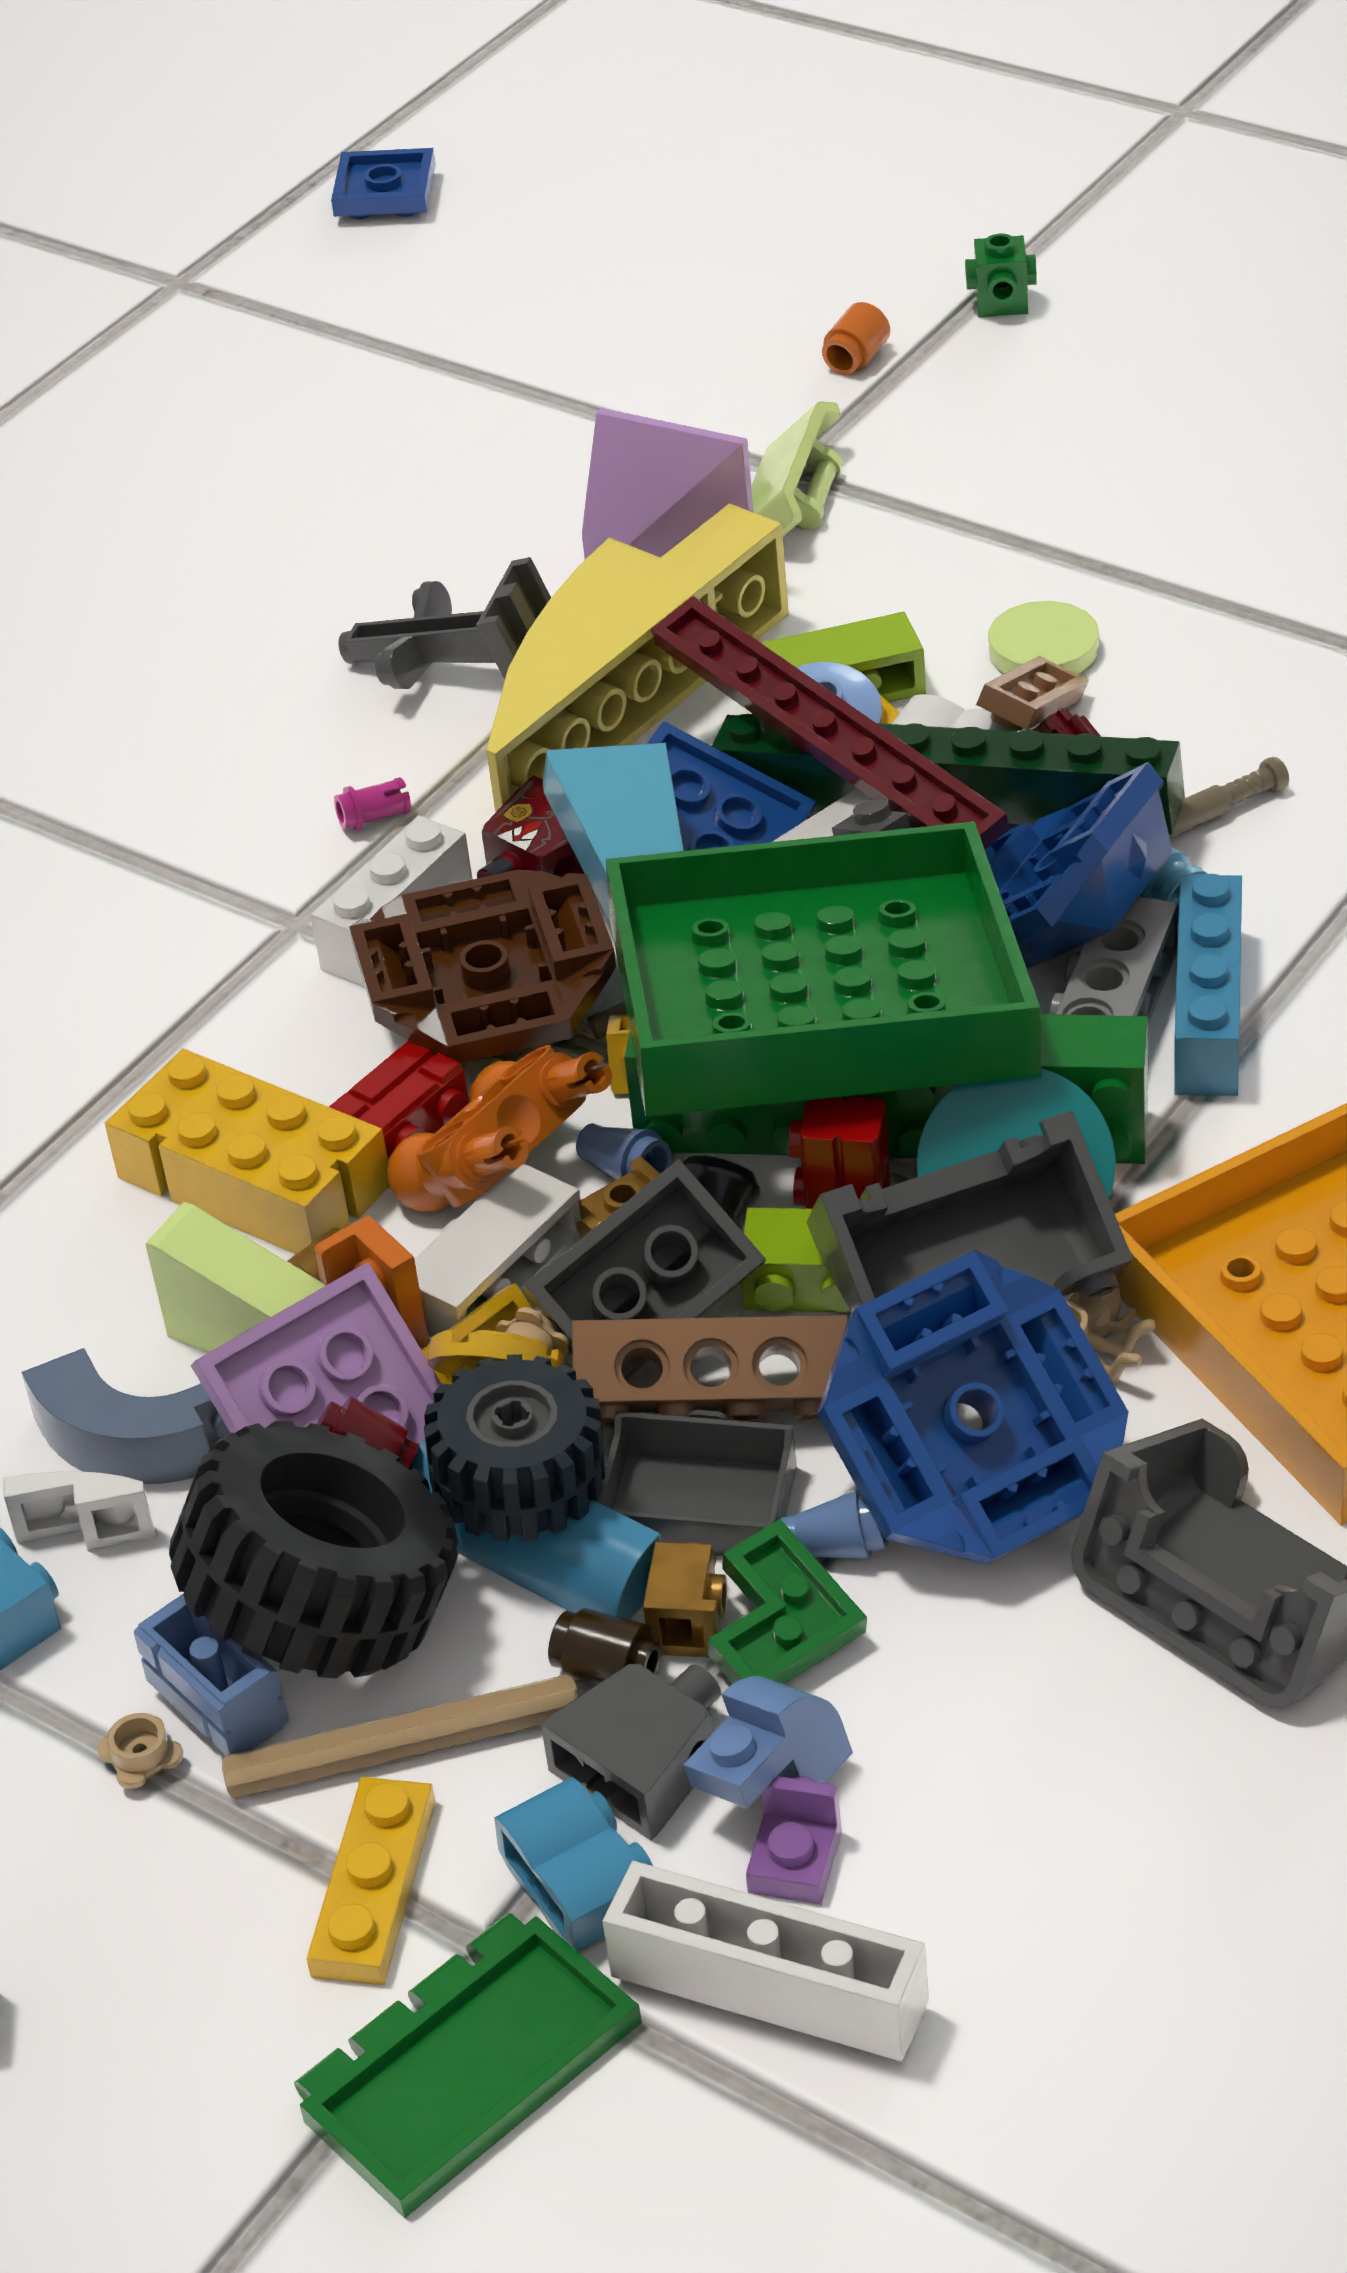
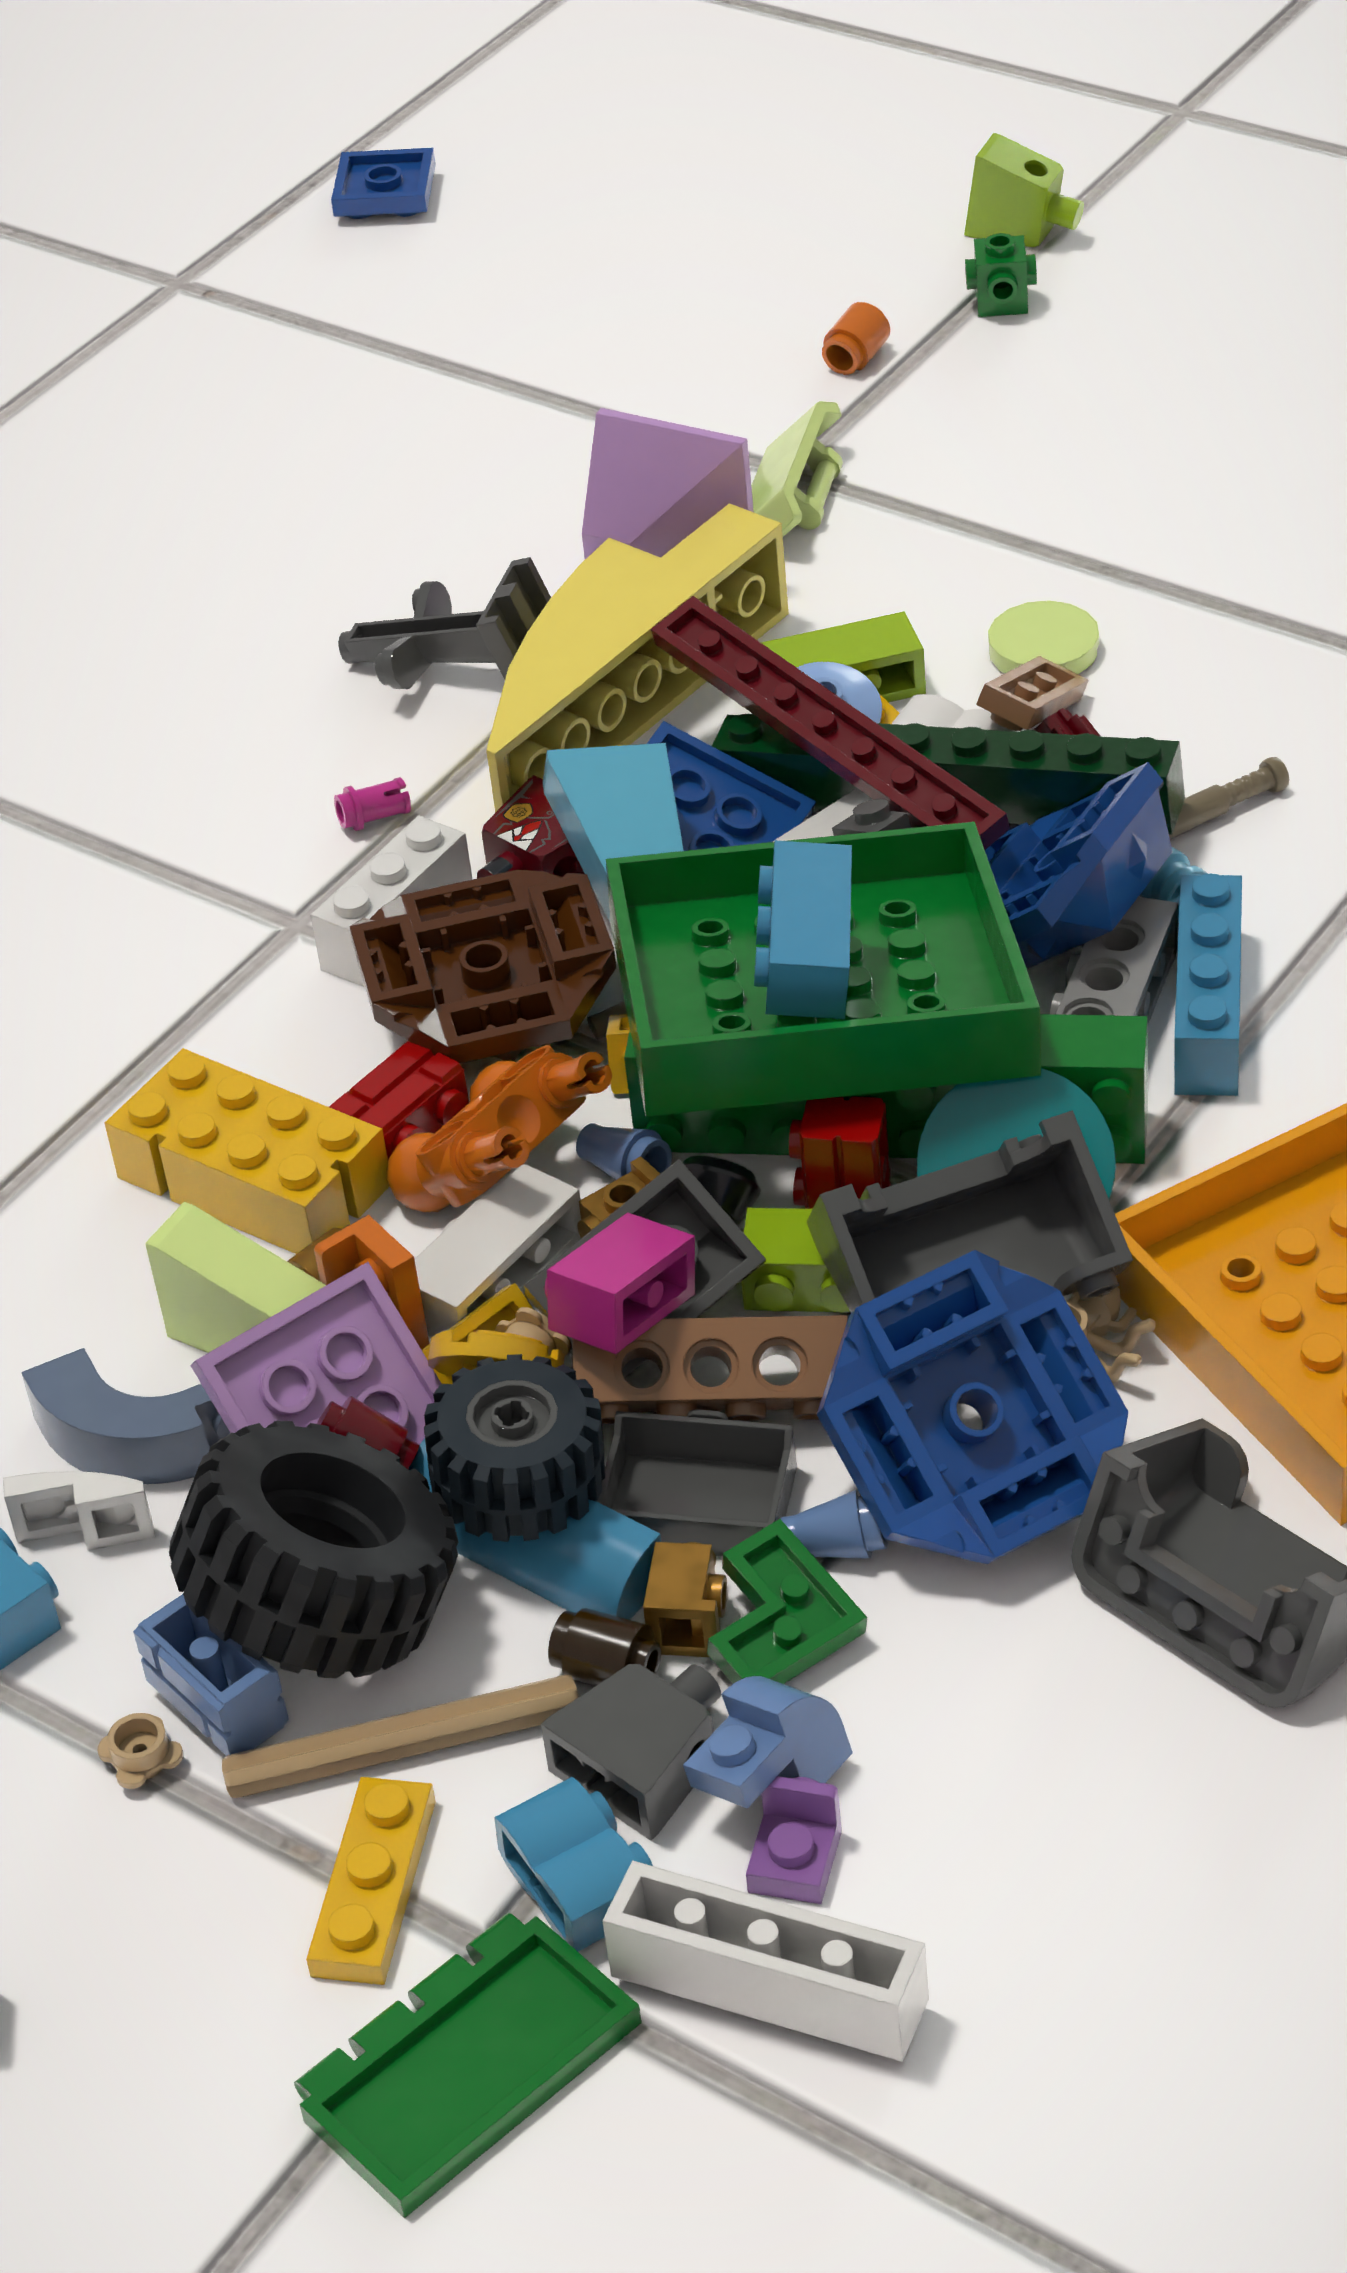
none -> dark pink brick [545,1212,695,1354]
none -> dark azure brick [754,840,852,1019]
none -> lime torso [964,133,1084,247]

